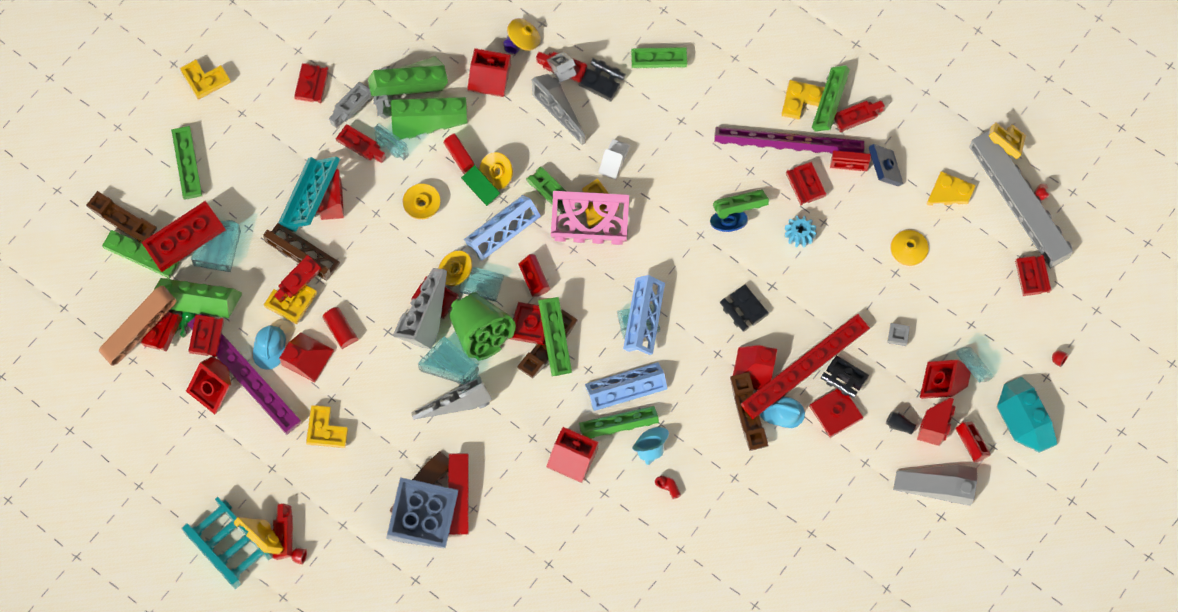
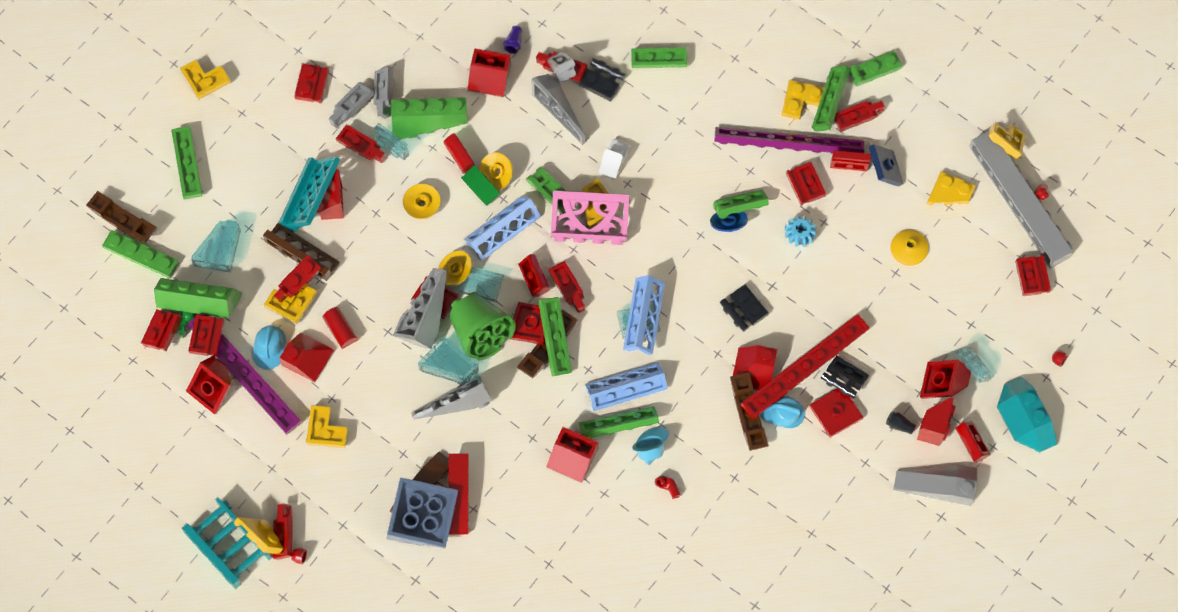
nougat beam [99,285,176,366] -> none
red plate [141,200,226,272] -> none
bright green wedge [368,56,448,96] -> none
yellow dish [507,18,540,51] -> none
light grey plate [887,323,910,346] -> none
none -> red hinge [548,261,585,313]
none -> bright green plate [849,51,902,86]

